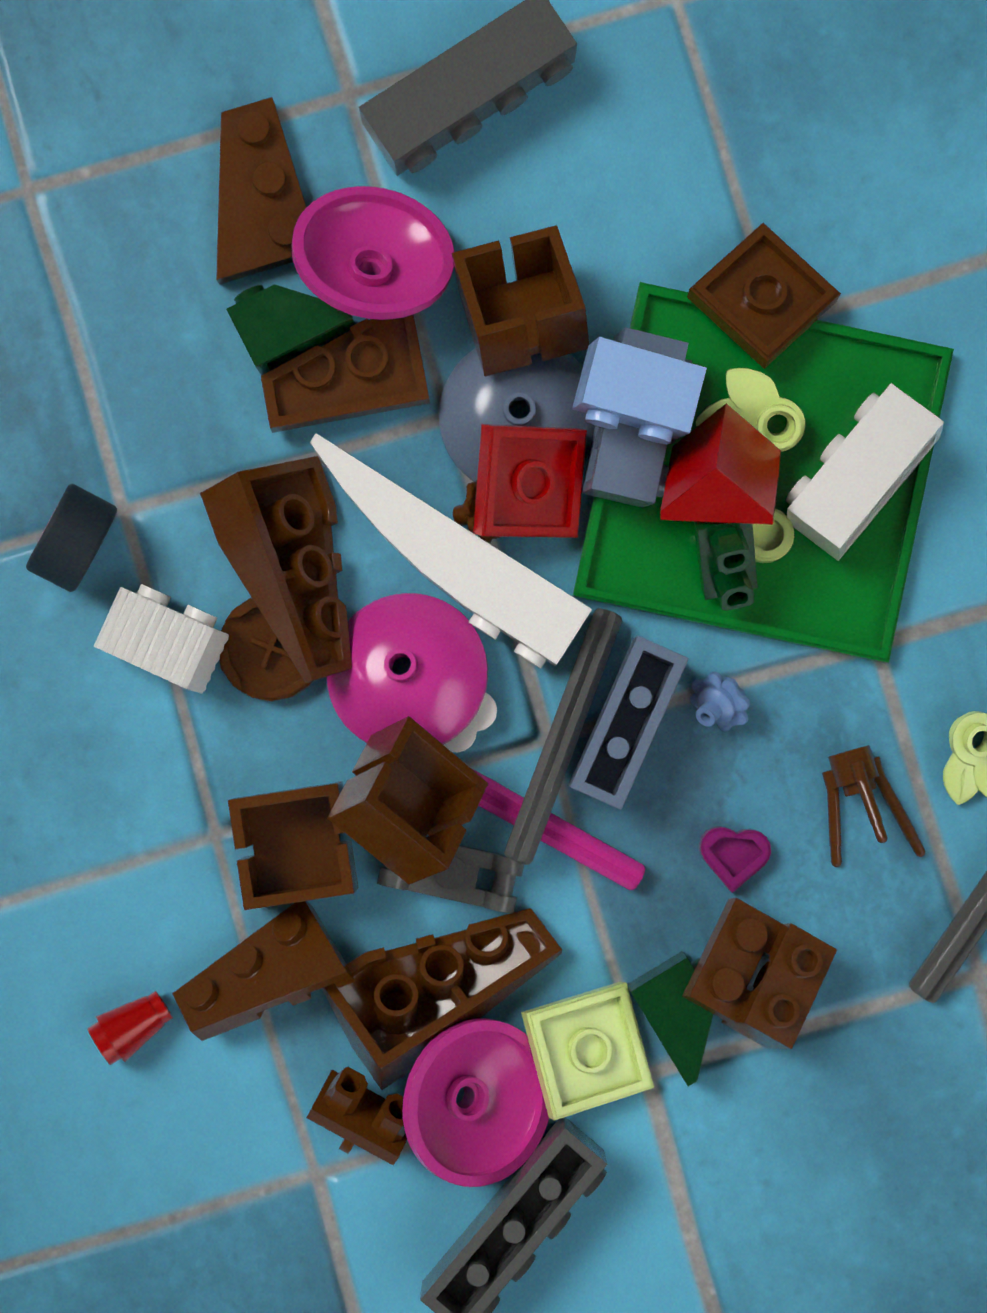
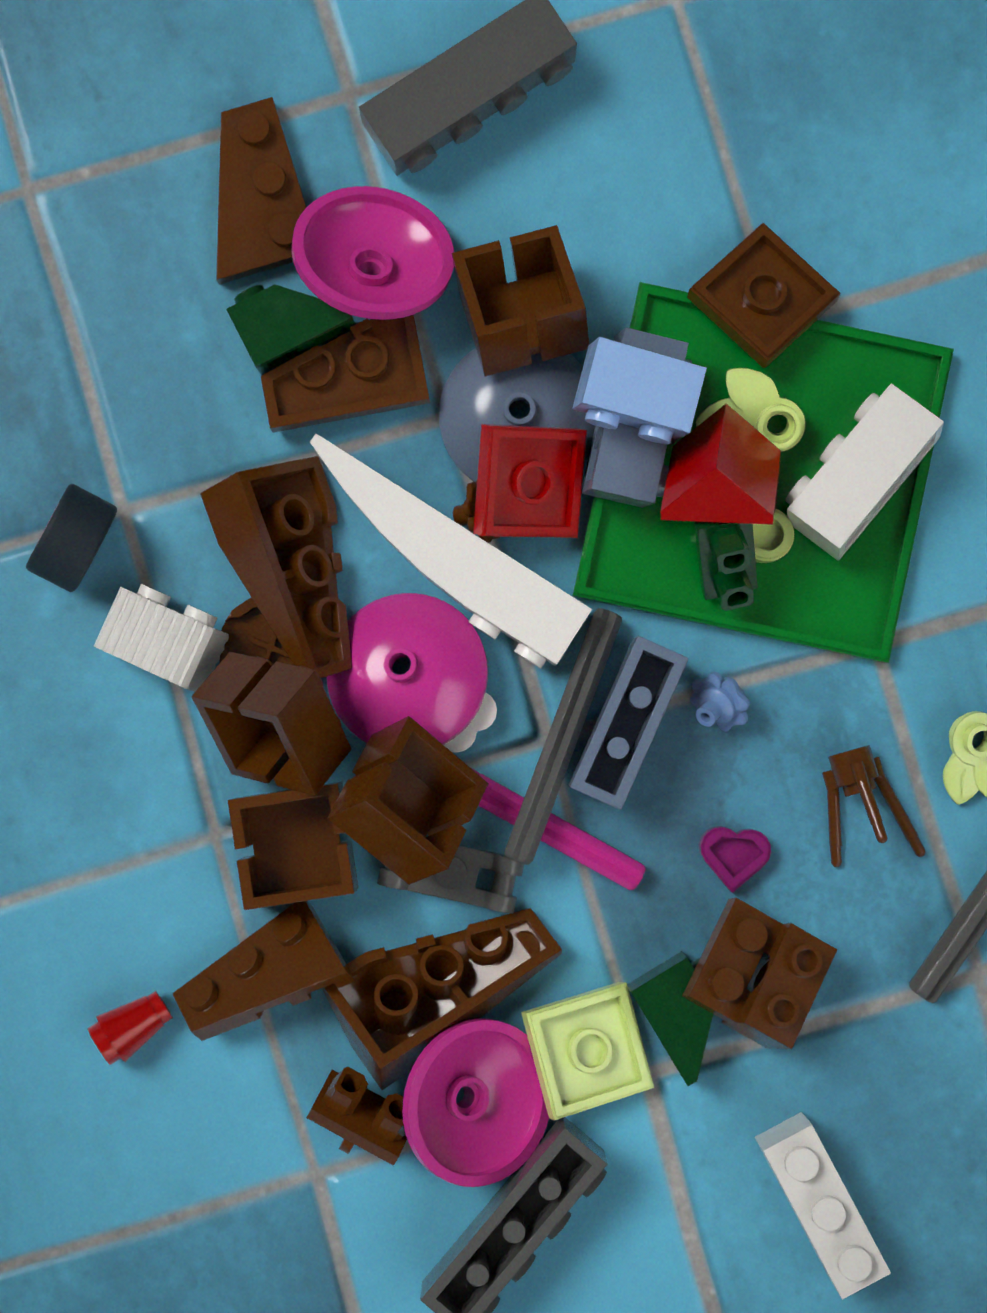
none -> reddish brown piece [191,652,352,796]
none -> white brick [755,1112,891,1300]

